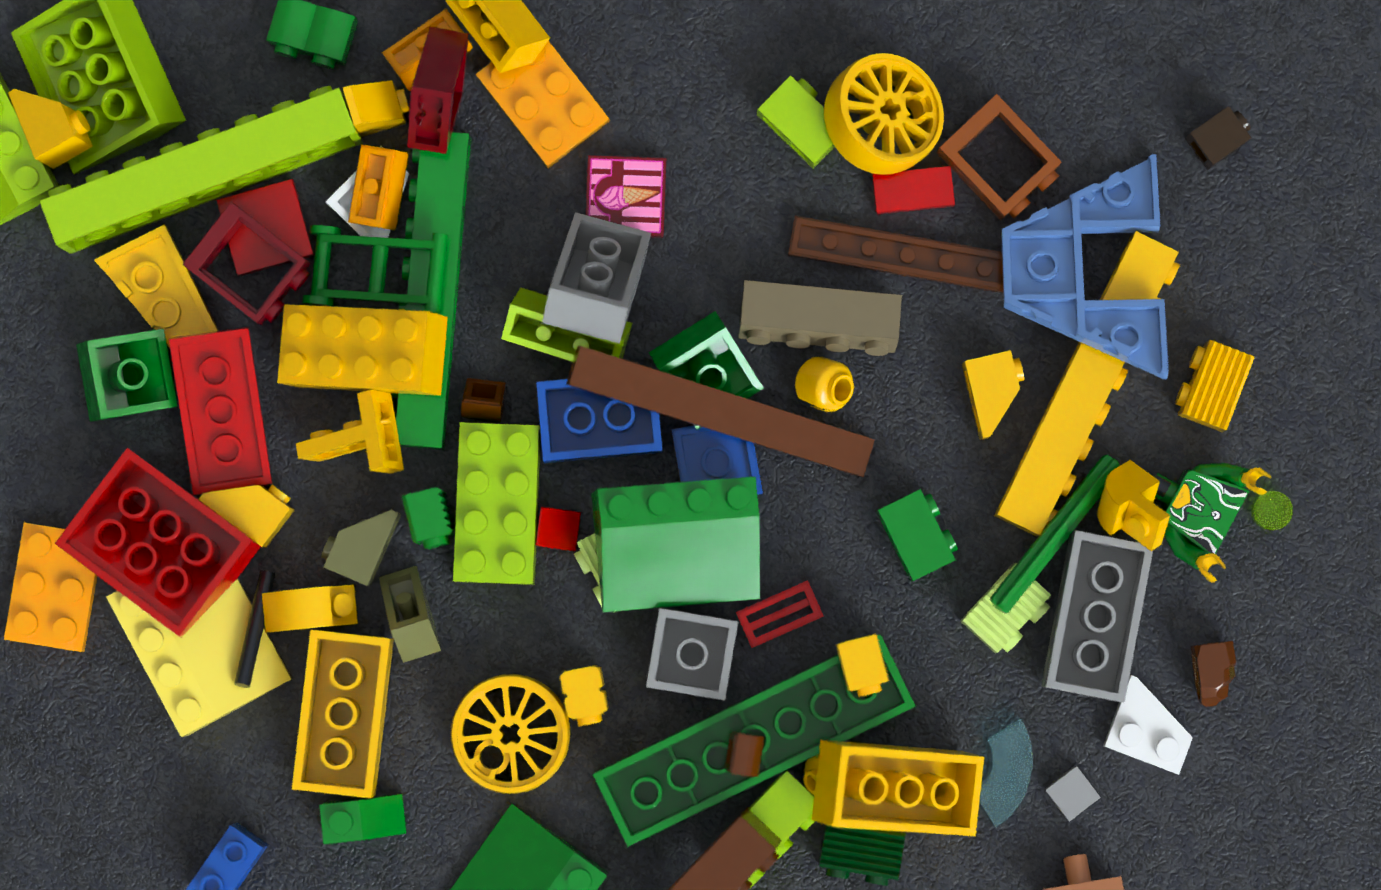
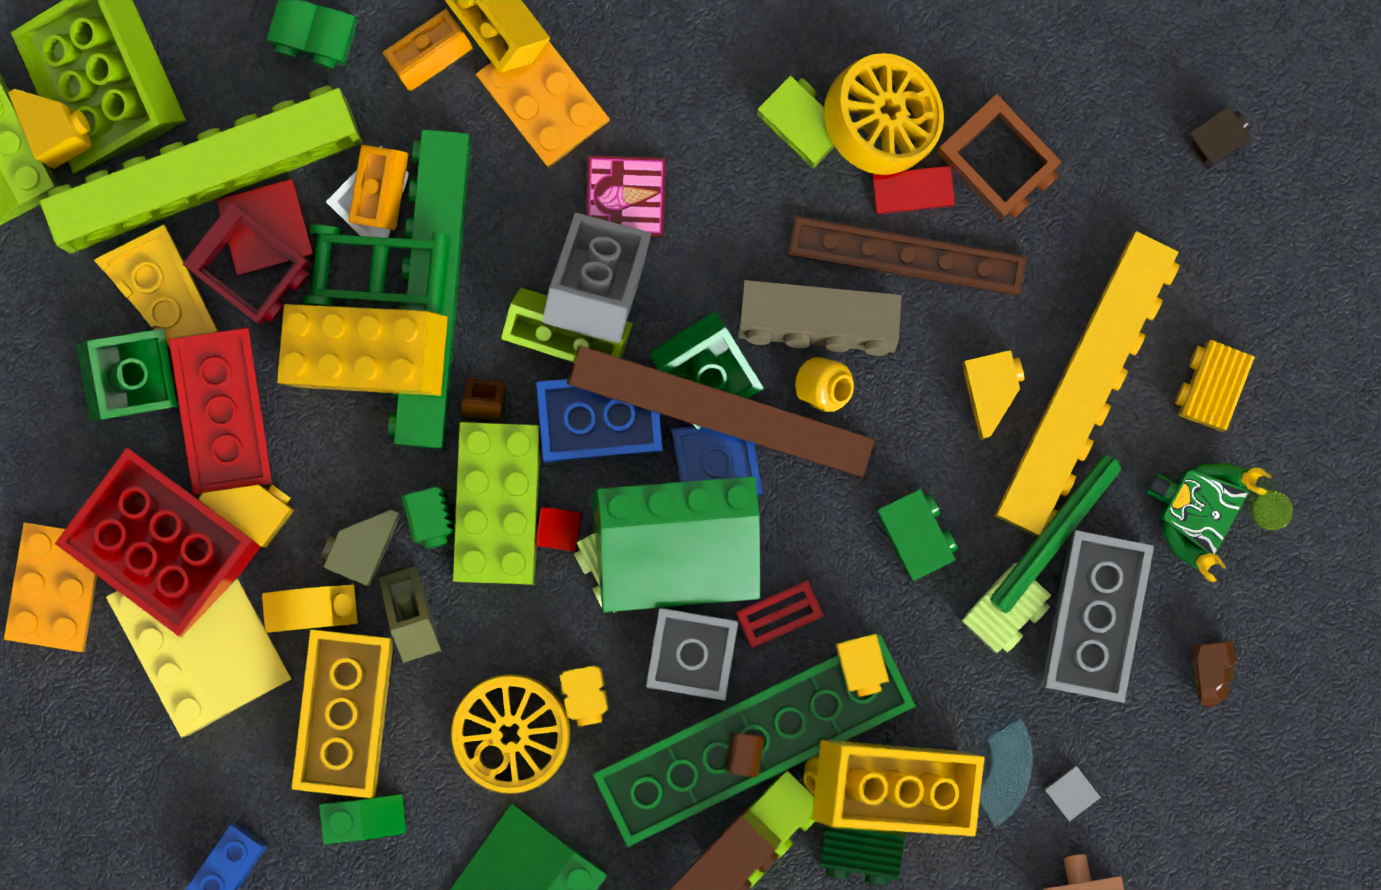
black bar [234,570,275,688] -> none
yellow bracket [296,389,404,474] -> none
yellow slope [343,80,410,137] -> none
dark red window [407,27,469,154] -> none
medium blue wing [1001,154,1169,379] -> none
yellow brick [1097,460,1170,551] -> none
white wing [1103,675,1193,775] -> none

